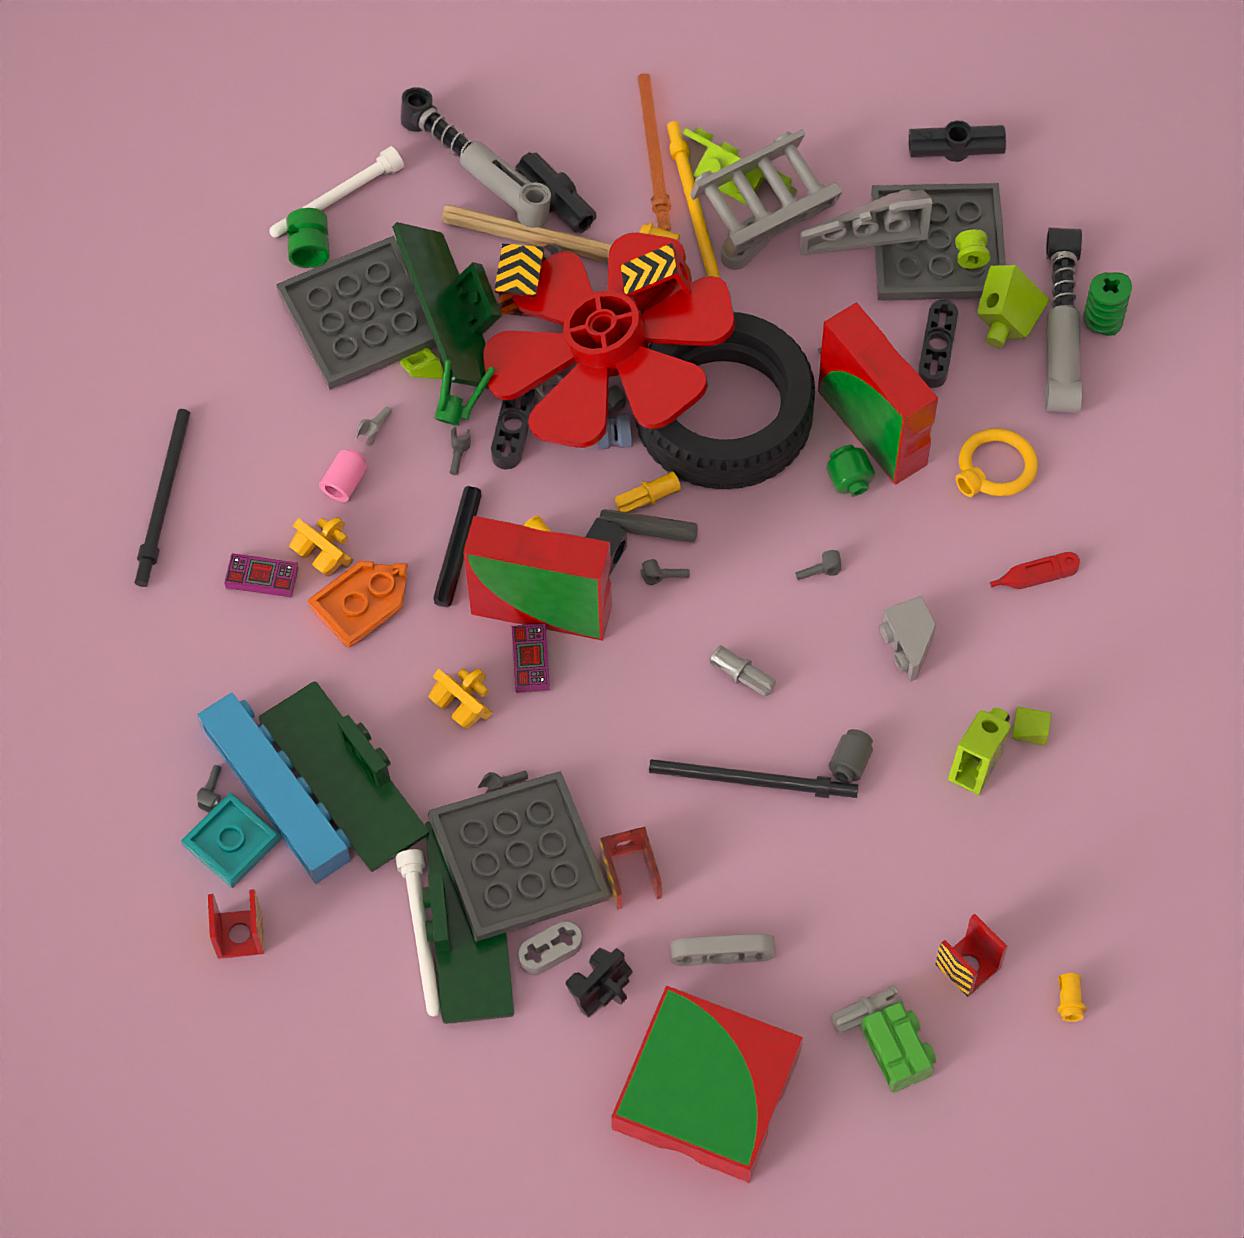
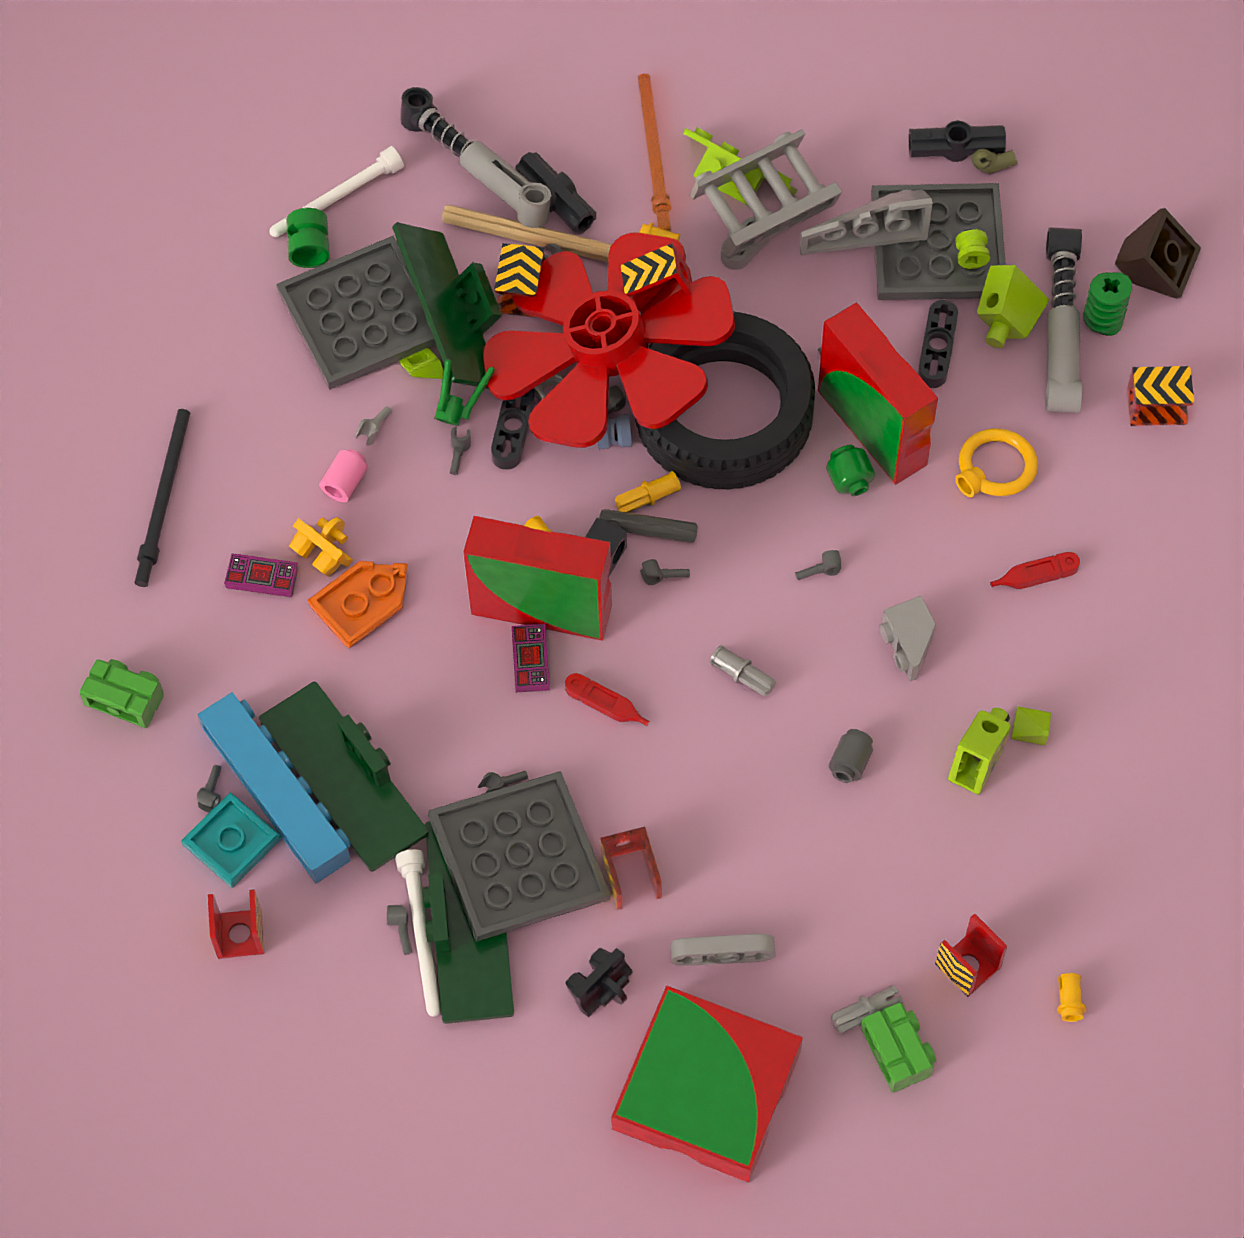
yellow hips [427,668,493,730] -> none
black axle [433,486,482,607] -> none
light grey beam [518,921,582,975] -> none
black bar [649,759,859,798] -> none
yellow bar [667,121,720,278] -> none
none -> bright green brick [79,659,164,728]
none -> dark grey hand [387,905,412,955]
none -> red piece [565,673,650,726]
none -> olive arm [972,149,1018,174]
none -> dark brown slope [1114,208,1201,299]
none -> piece [1127,366,1194,426]

